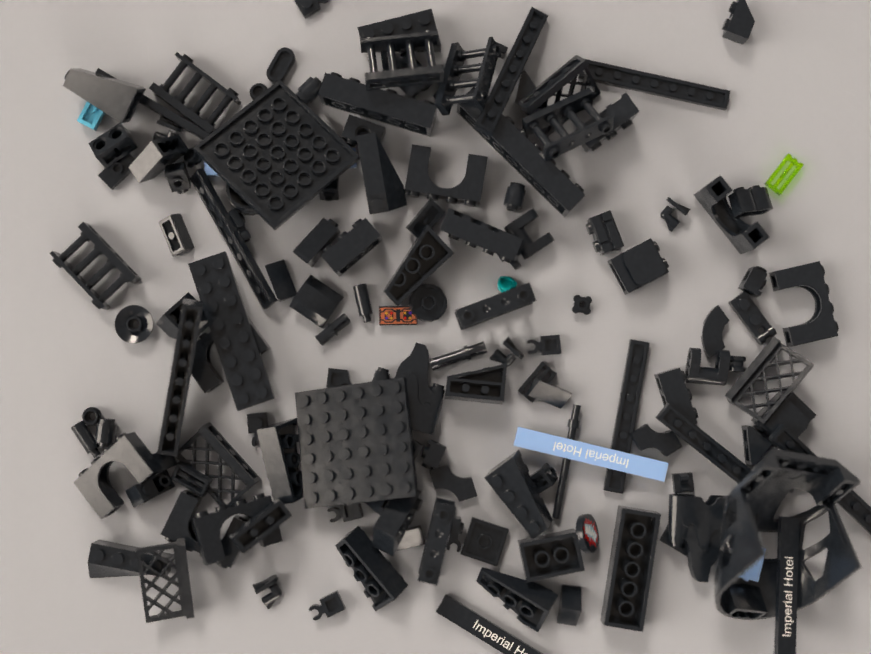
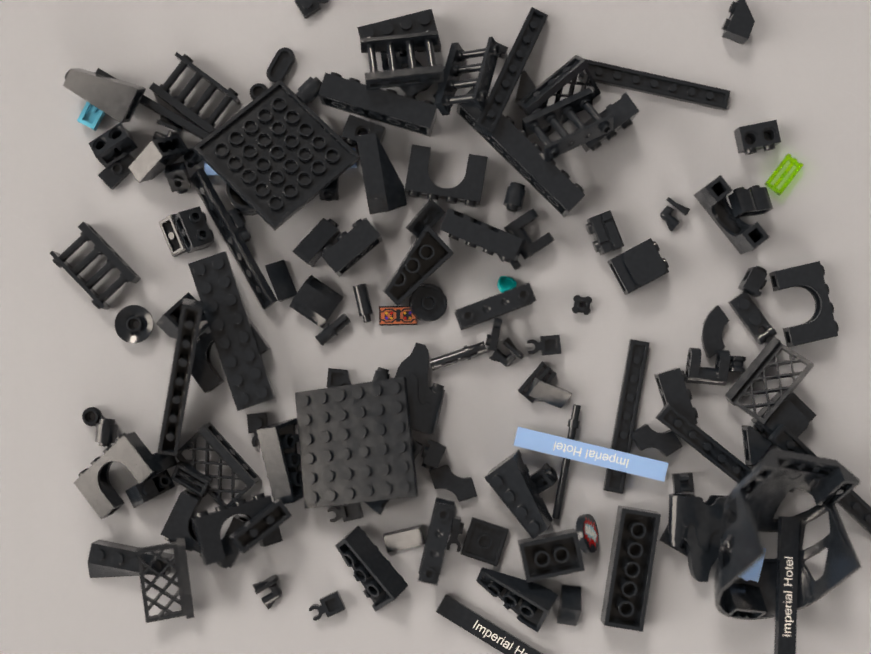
black cylinder [71,421,101,458] -> none
black wedge [373,490,423,556] -> none
black wedge [445,363,507,405] -> none
none -> black brick [174,206,214,253]
none -> black plate [485,318,502,351]
none -> black brick [734,120,781,155]

